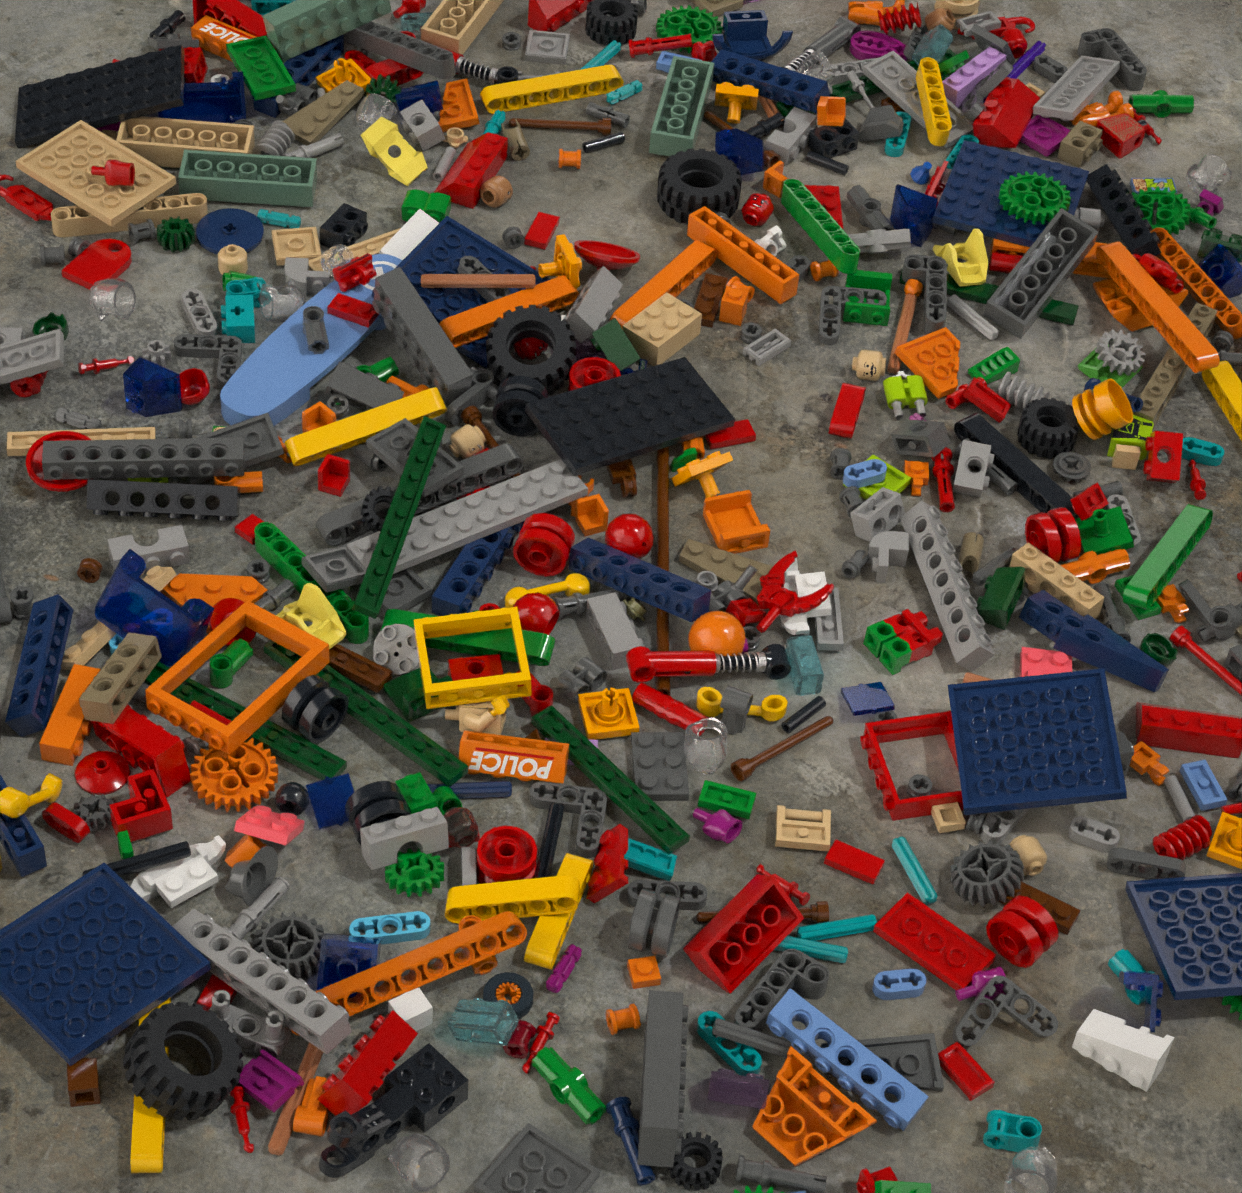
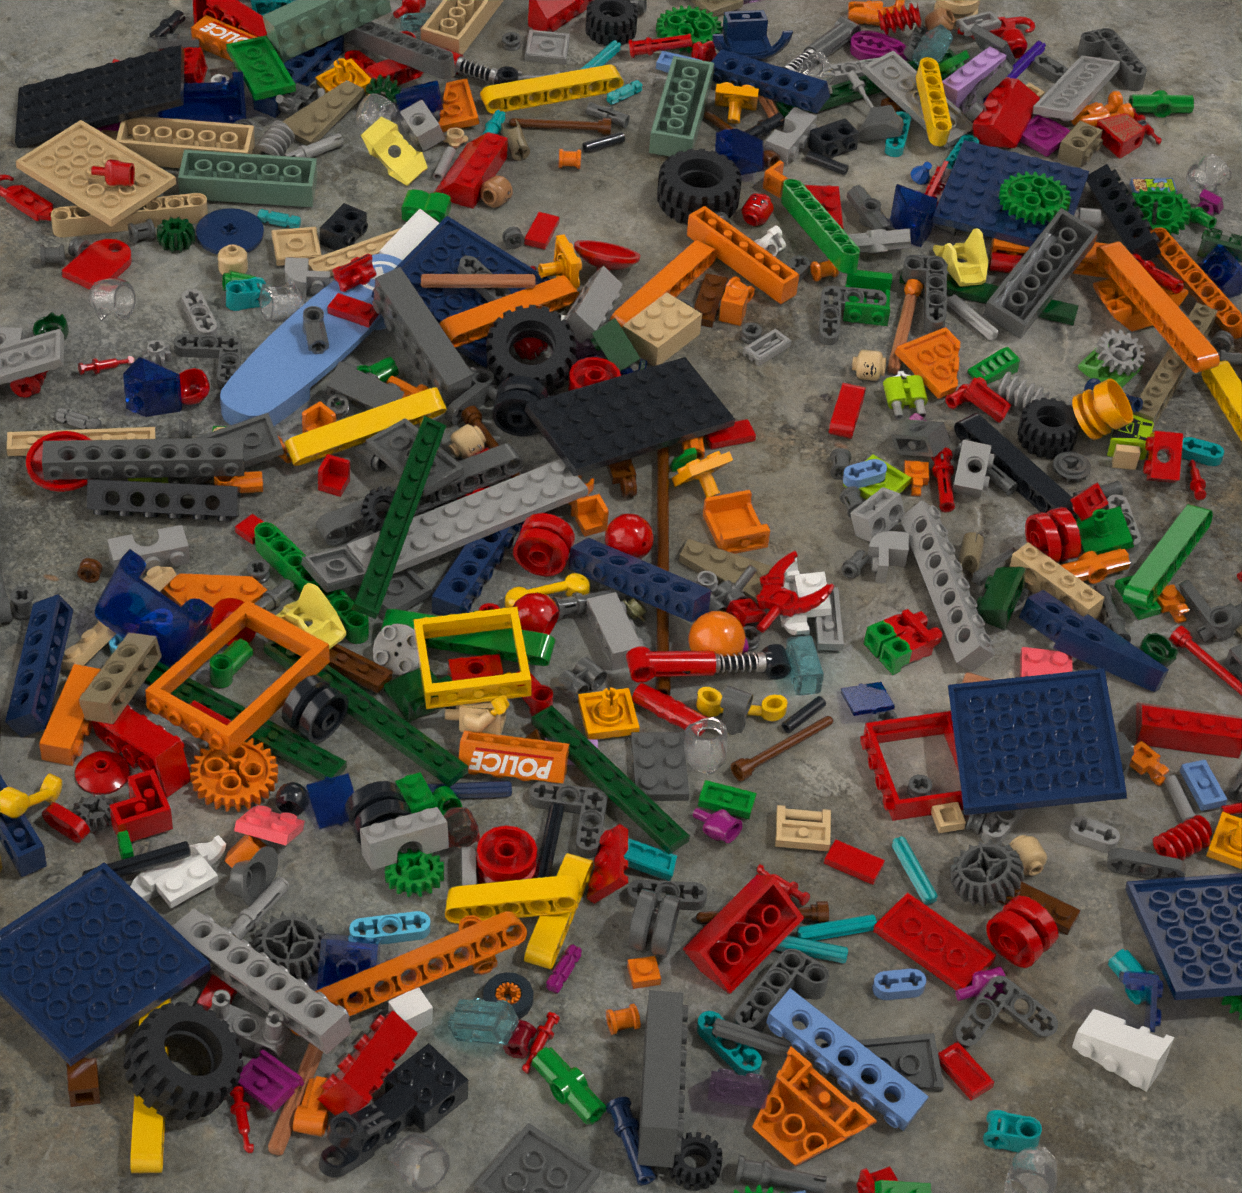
teal brick [221,294,255,343] -> none
clear head [320,244,354,277] -> none
orange panel [817,96,846,126] -> none
red piece [1139,253,1177,281] -> none

